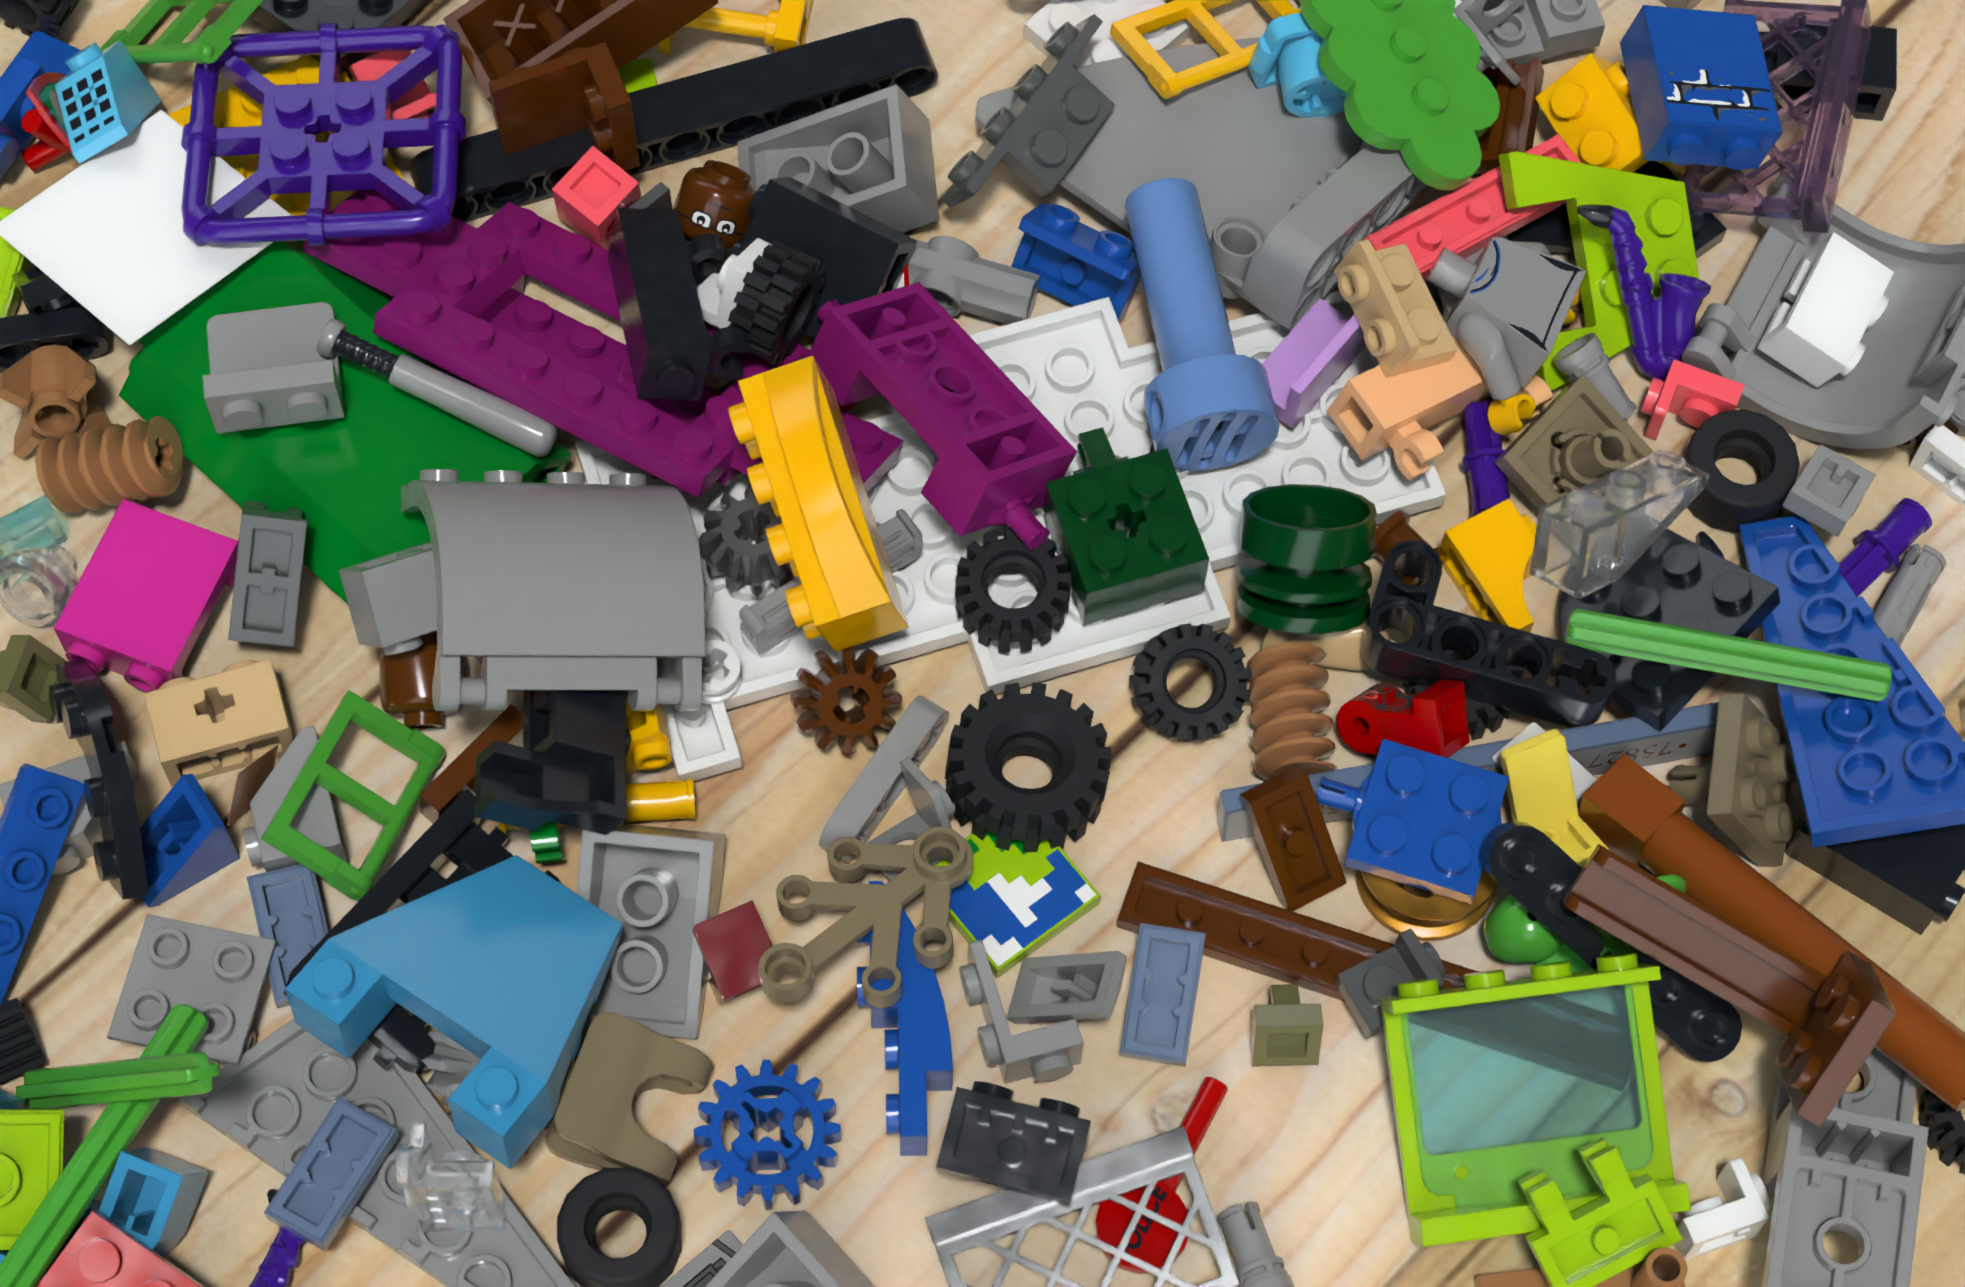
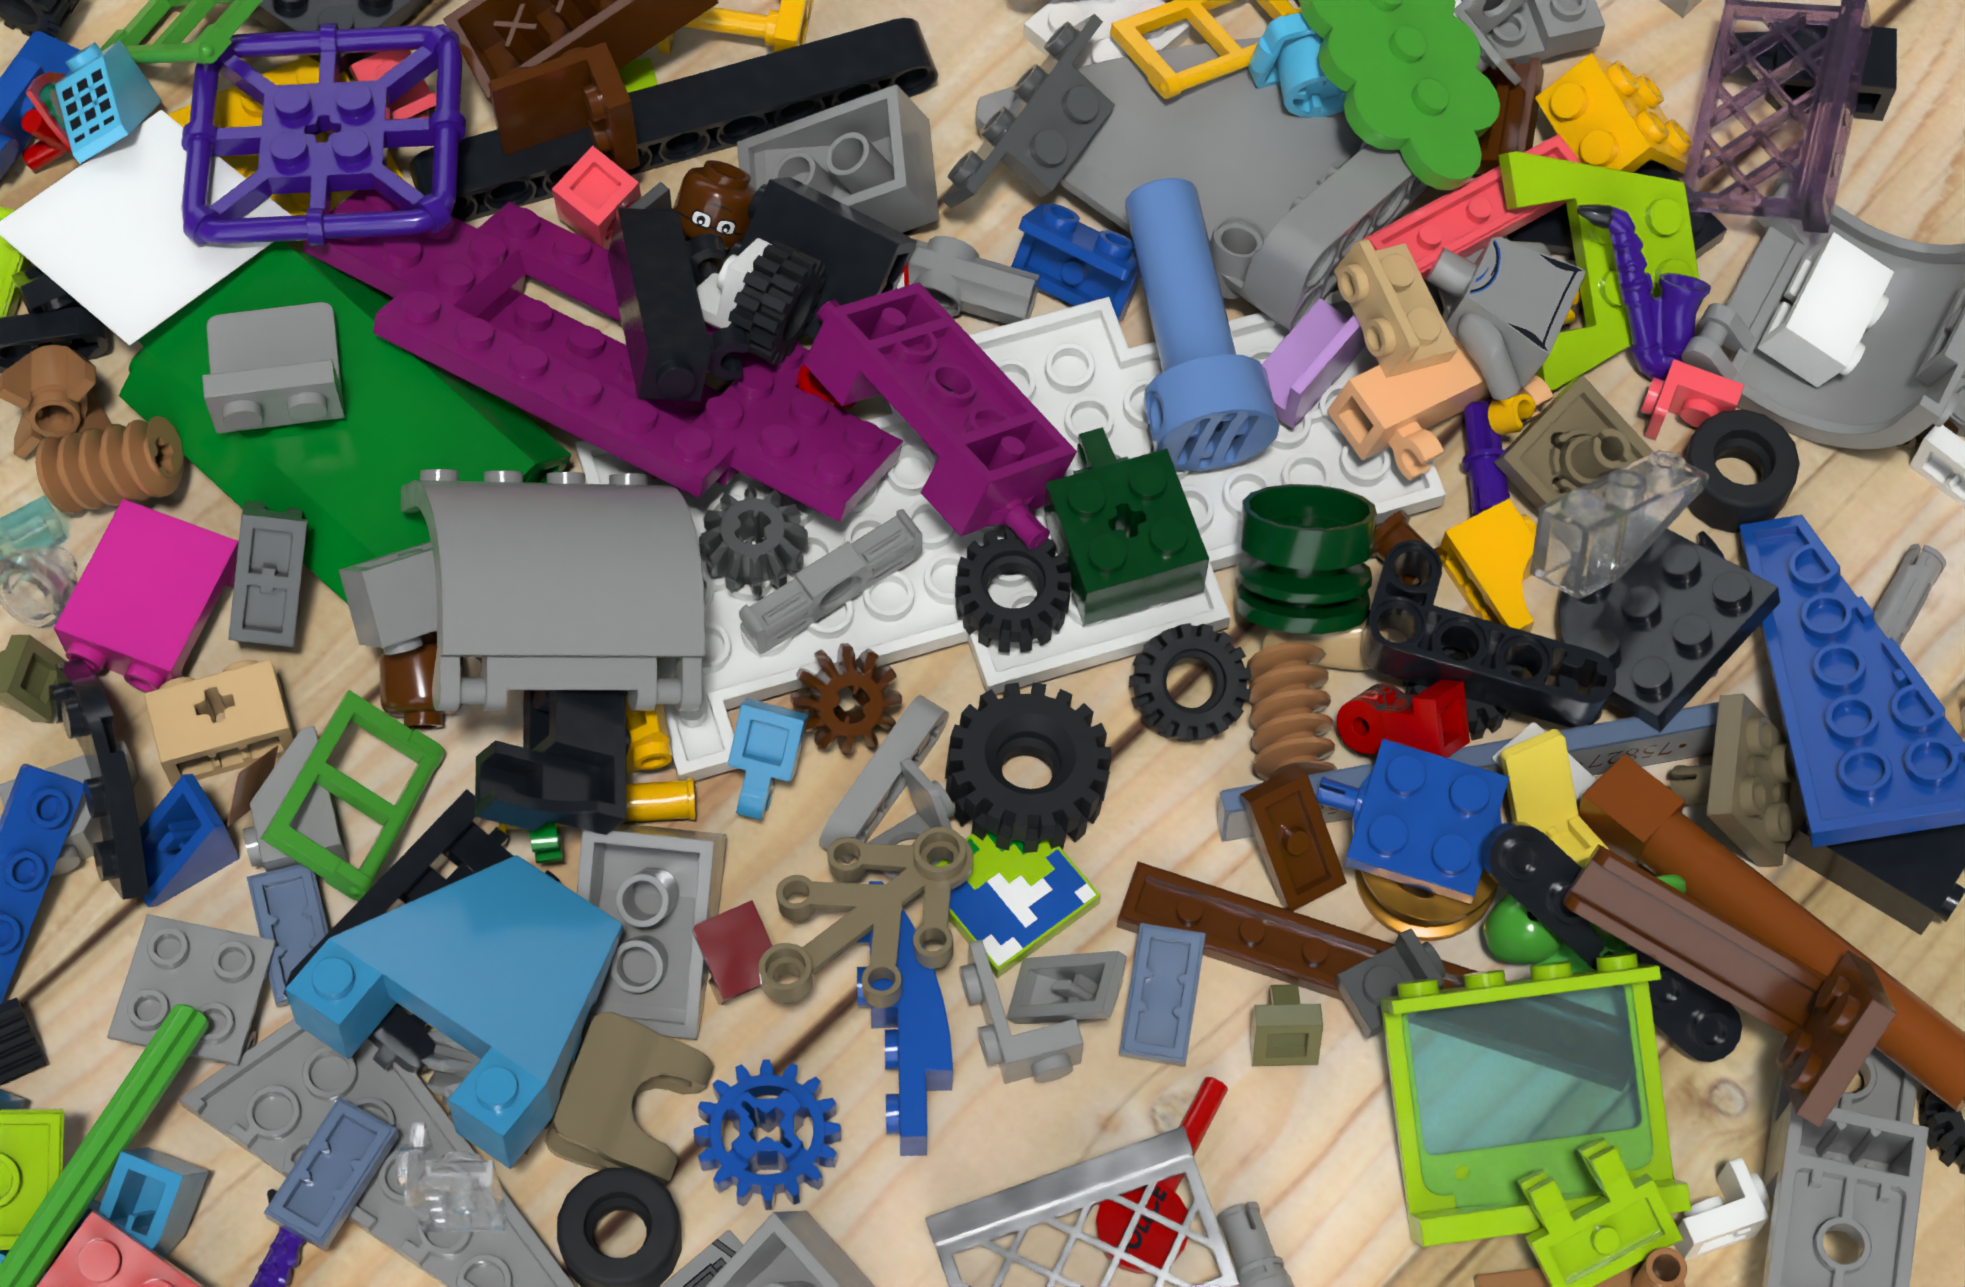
bright green axle [16,1052,220,1109] -> none
light grey piece [316,319,558,457] -> none
reddish brown plate [420,704,523,824] -> none
white bush [701,639,742,705] -> none
yellow piece [728,356,909,652] -> none
black bracket [936,1081,1091,1205] -> none
light grey pin [1553,333,1637,420] -> none
bright green axle [1566,608,1892,701] -> none
blue brick [1620,5,1782,170] -> none
light grey bracket [1782,444,1876,537] -> none
dark purple axle [1838,498,1932,597] -> none
none -> dark azure plate [727,698,809,820]

